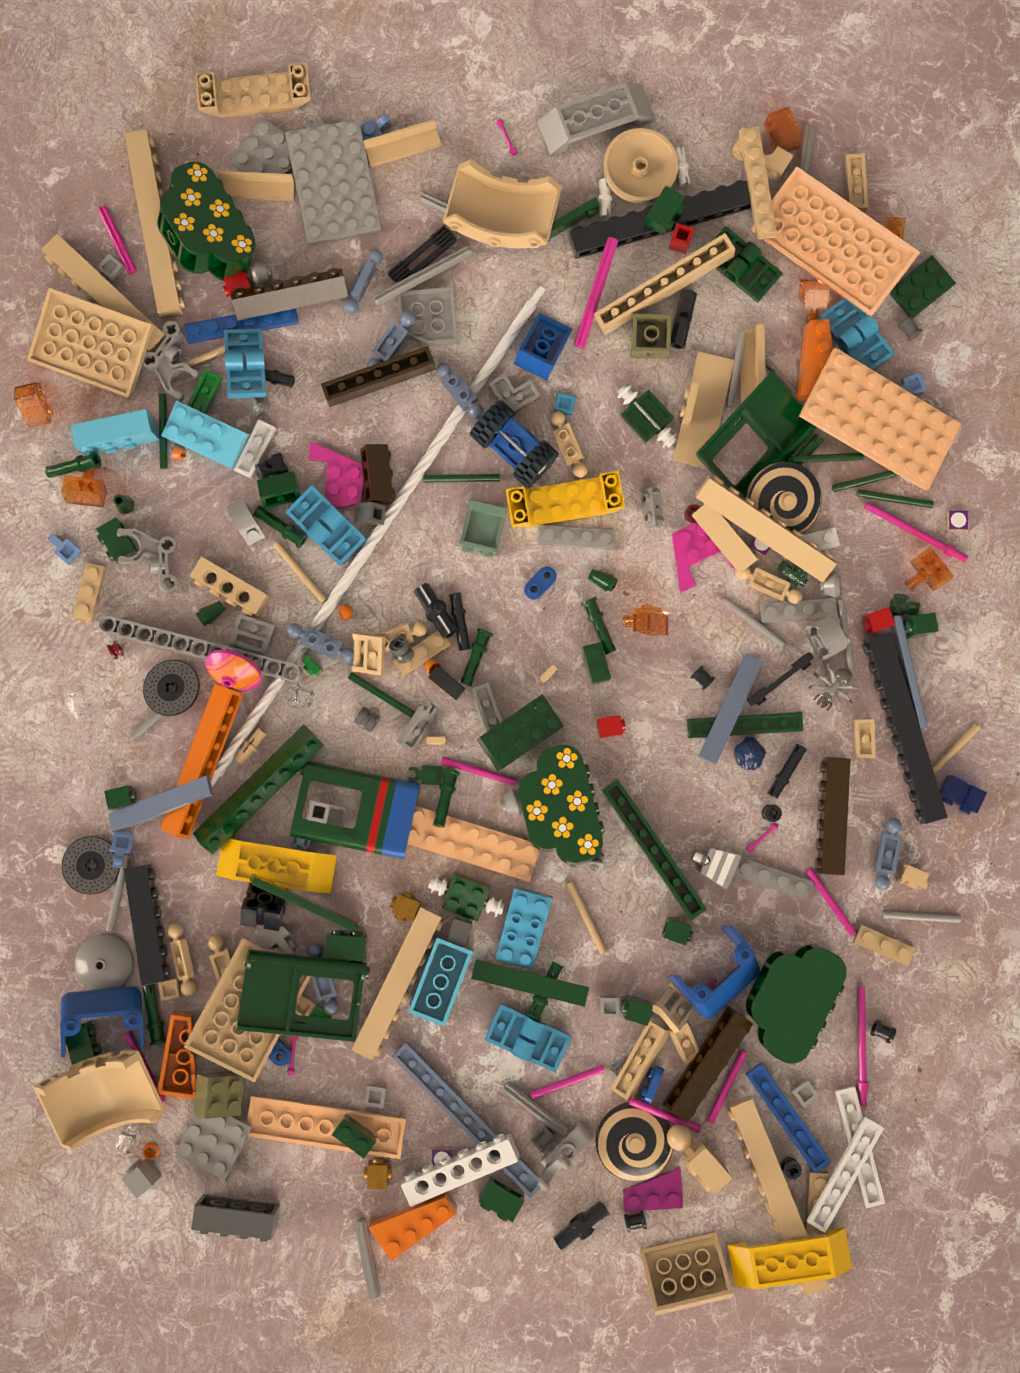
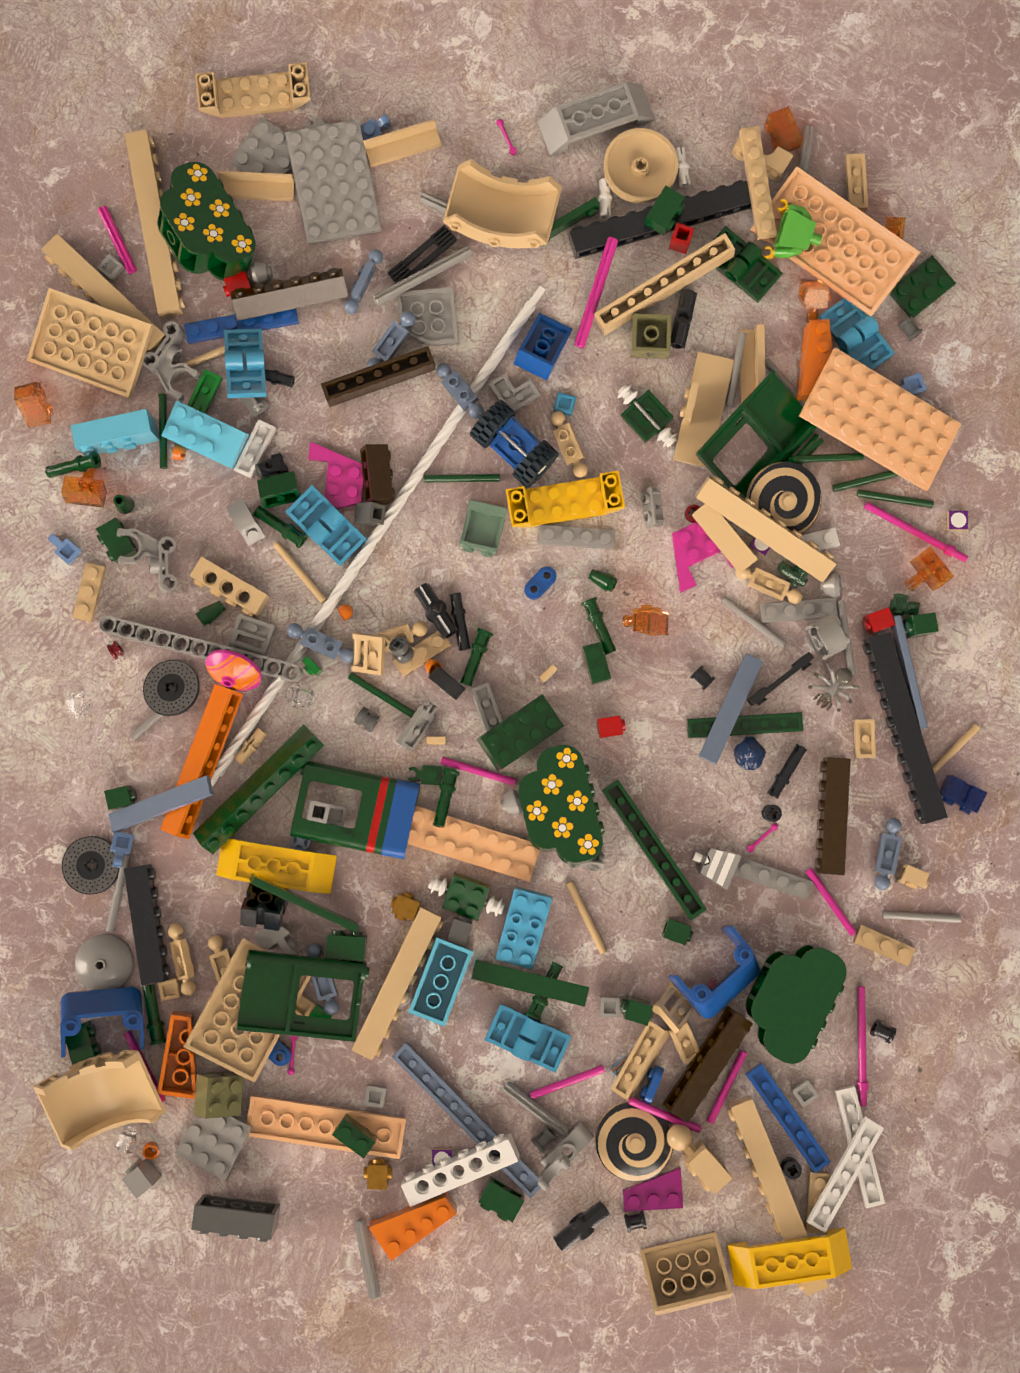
none -> bright green torso [764,199,823,259]

